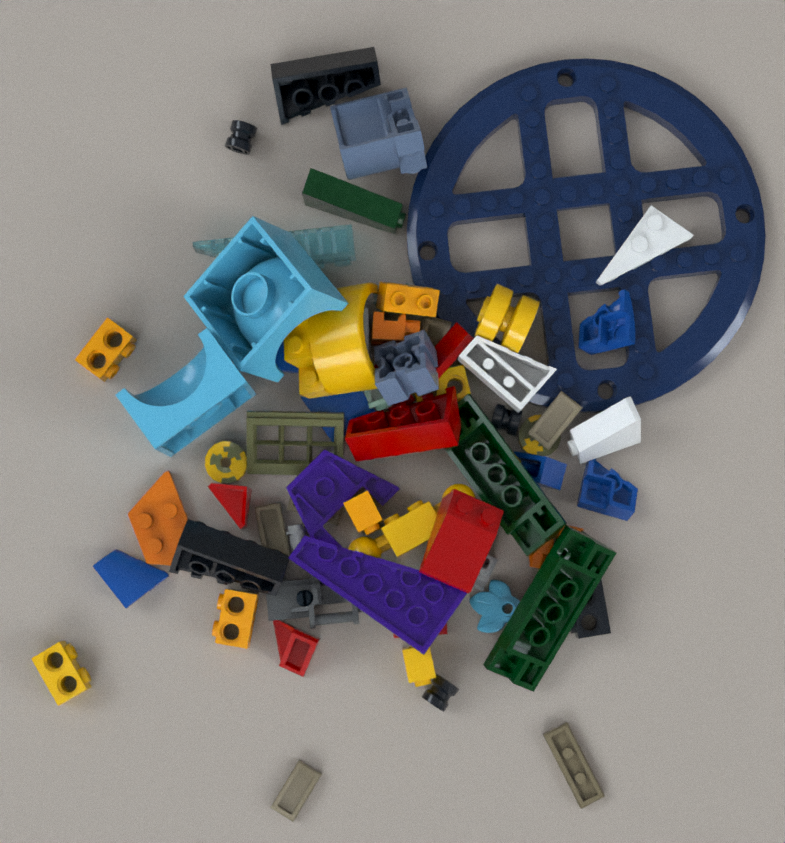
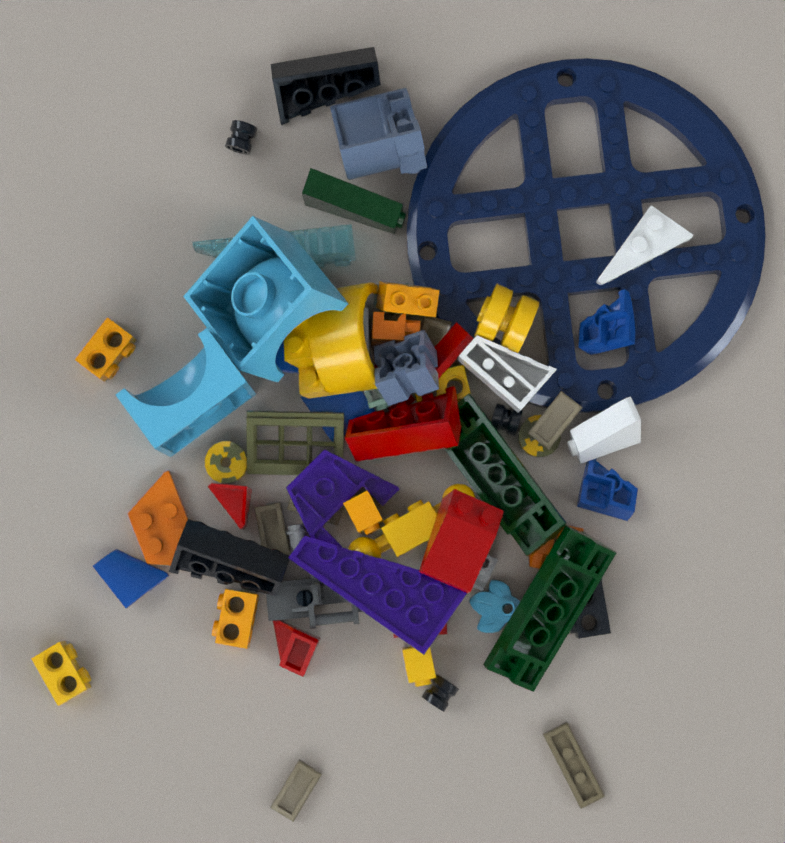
blue slope [513,451,567,490] -> none

